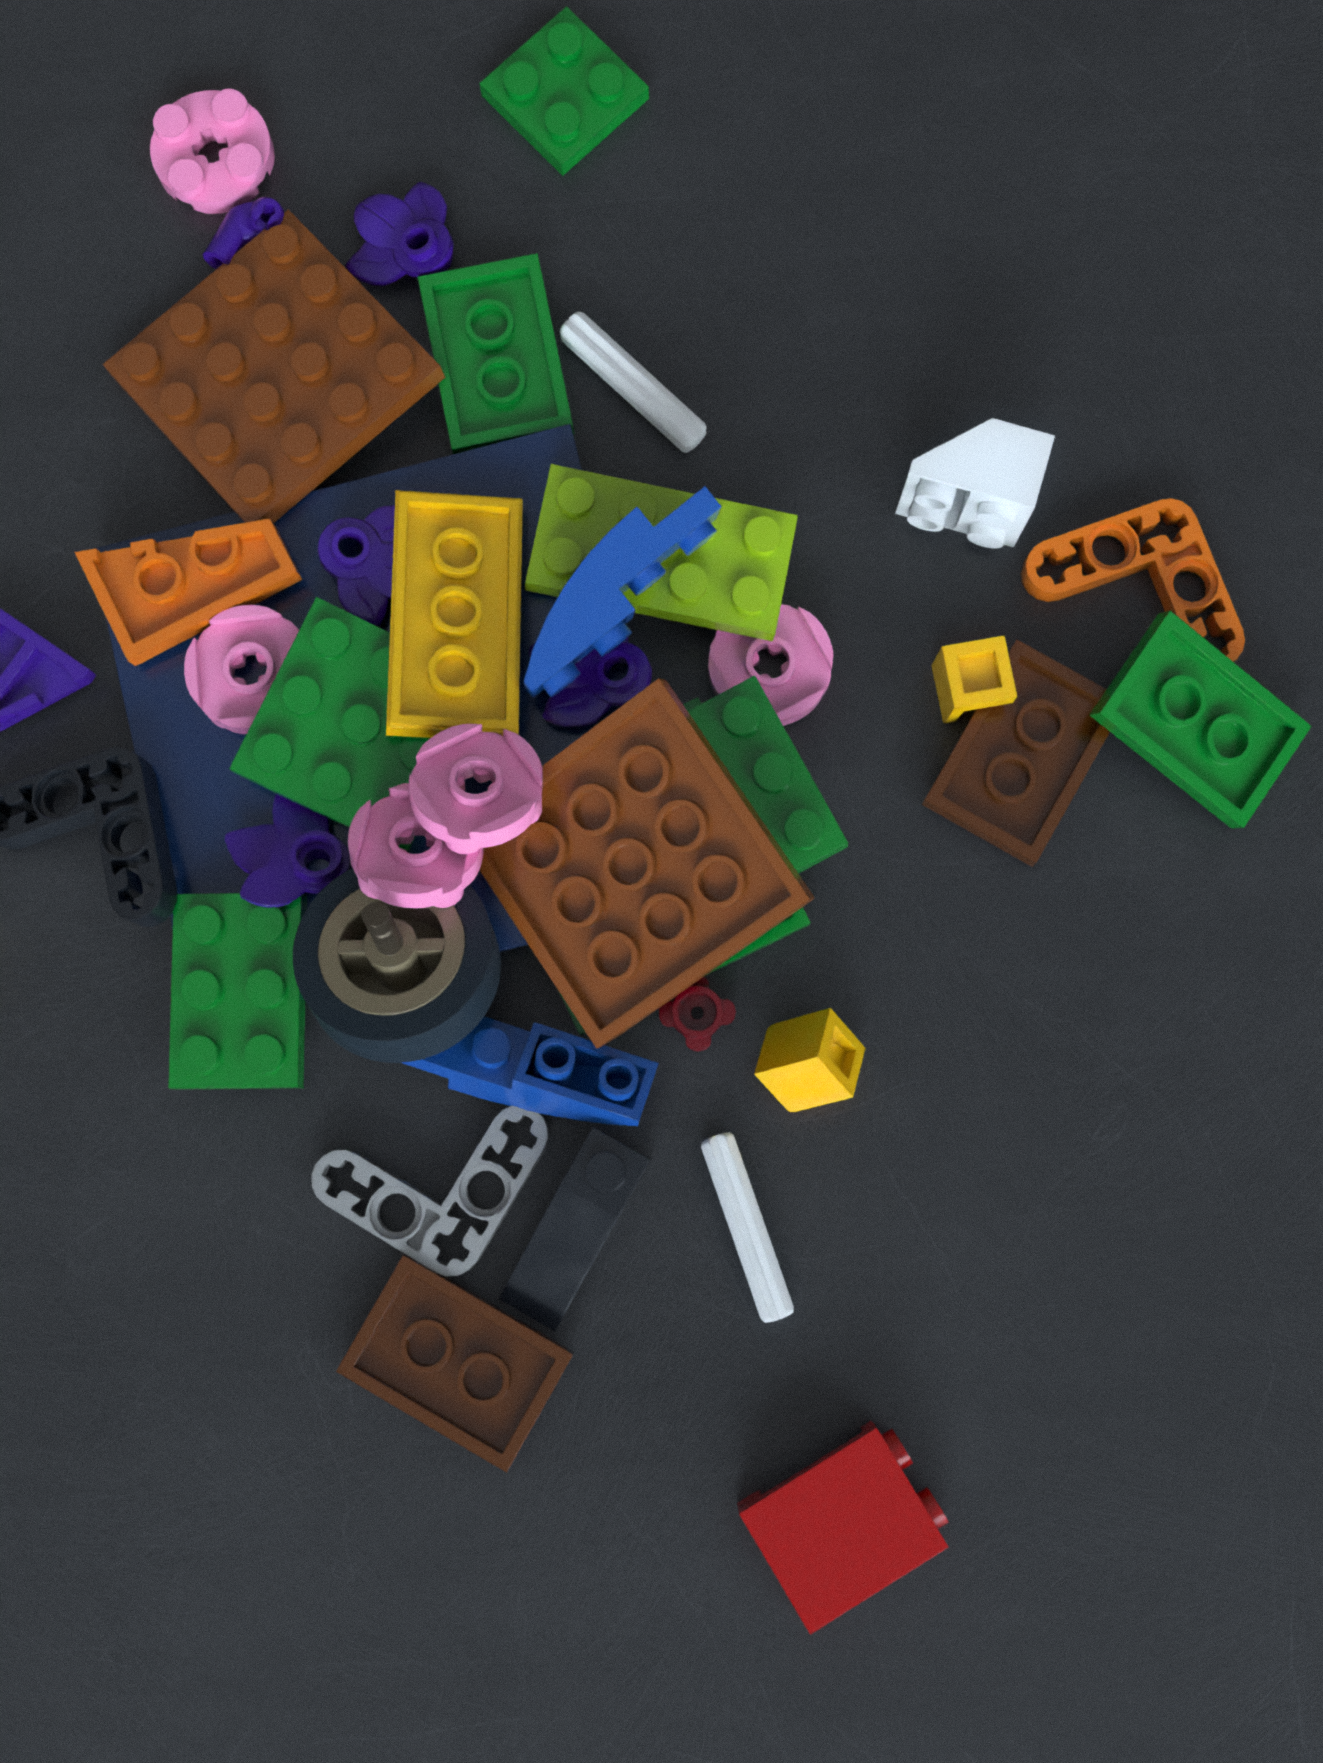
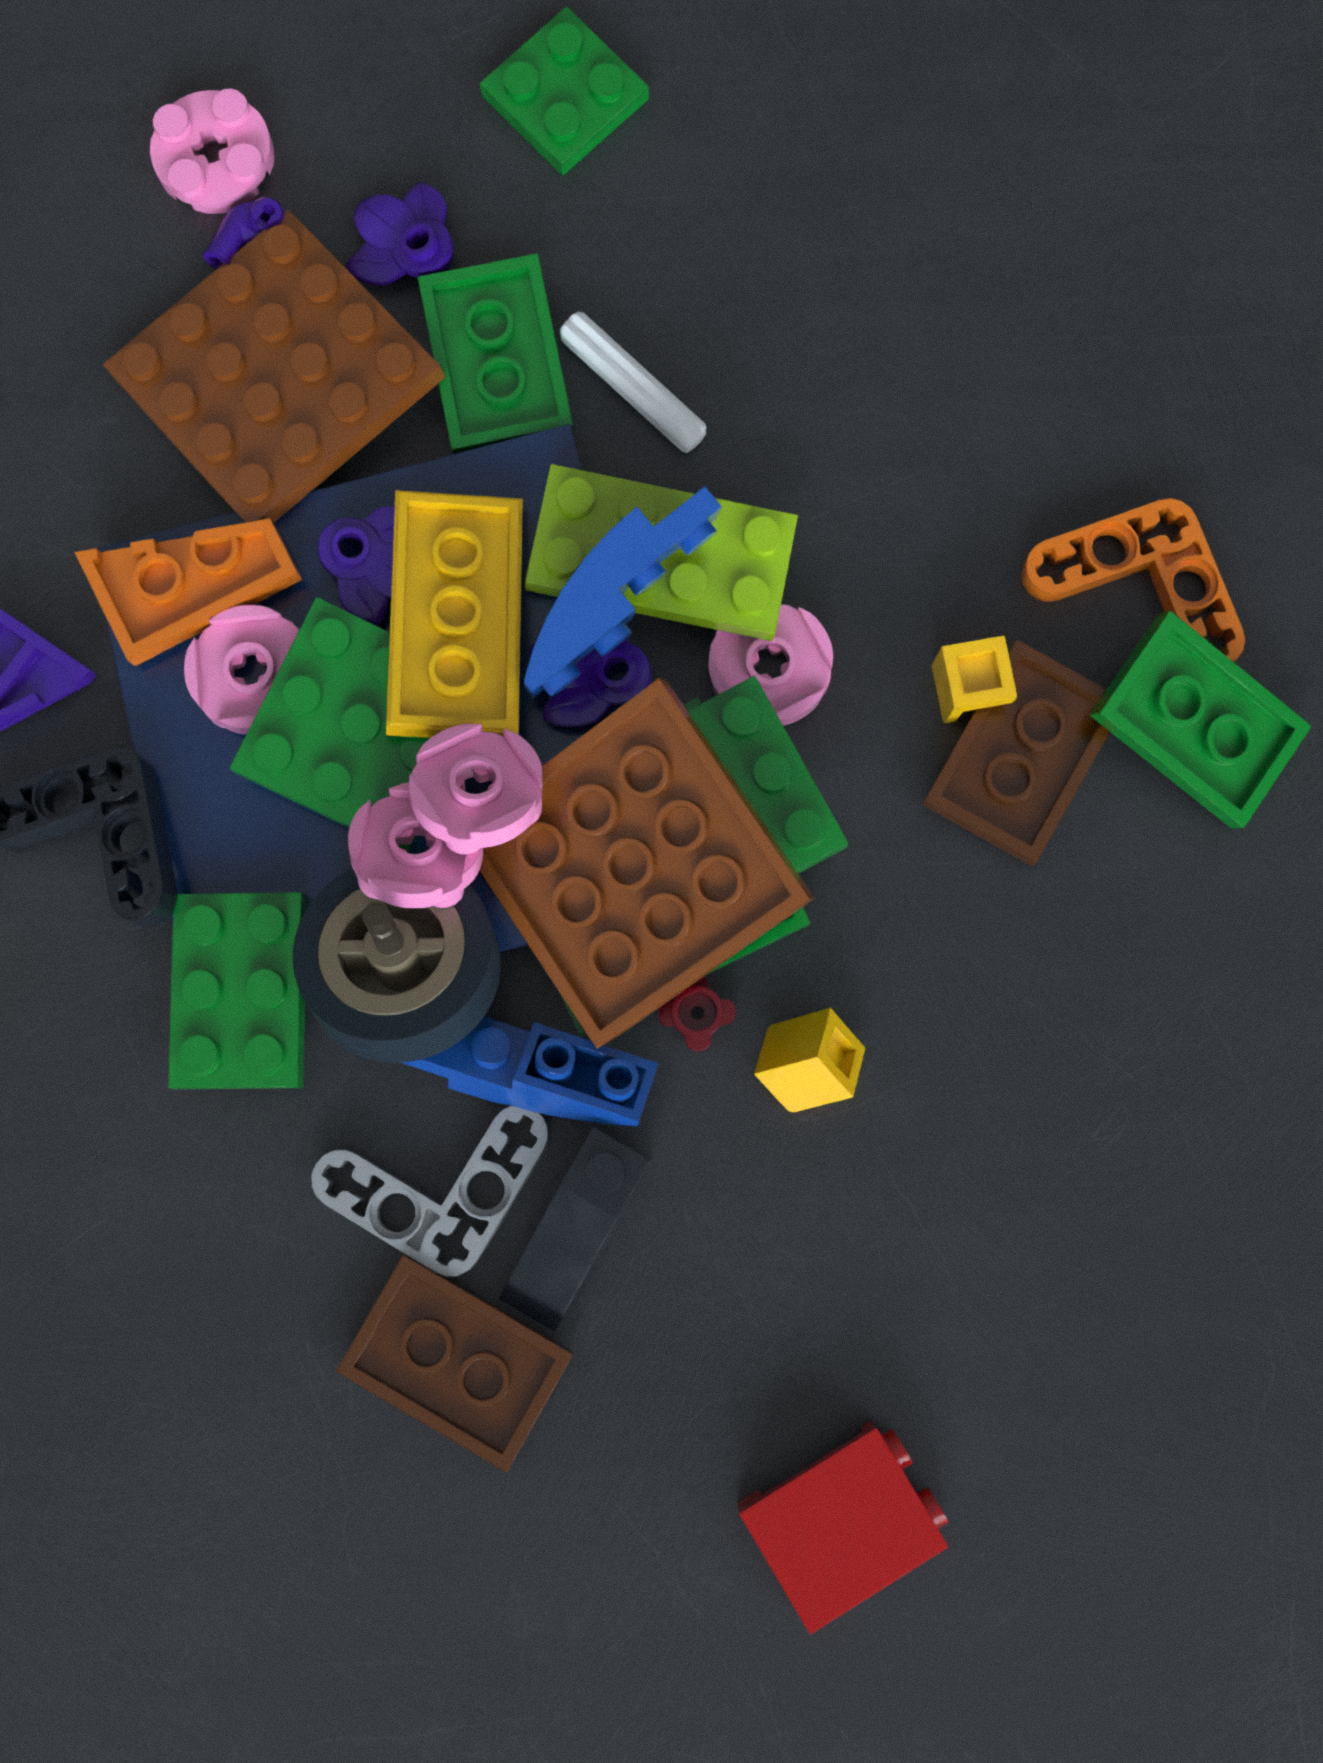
dark purple plate [224,793,350,908] -> none
white axle [701,1132,794,1323] -> none
white slope [895,418,1055,549] -> none

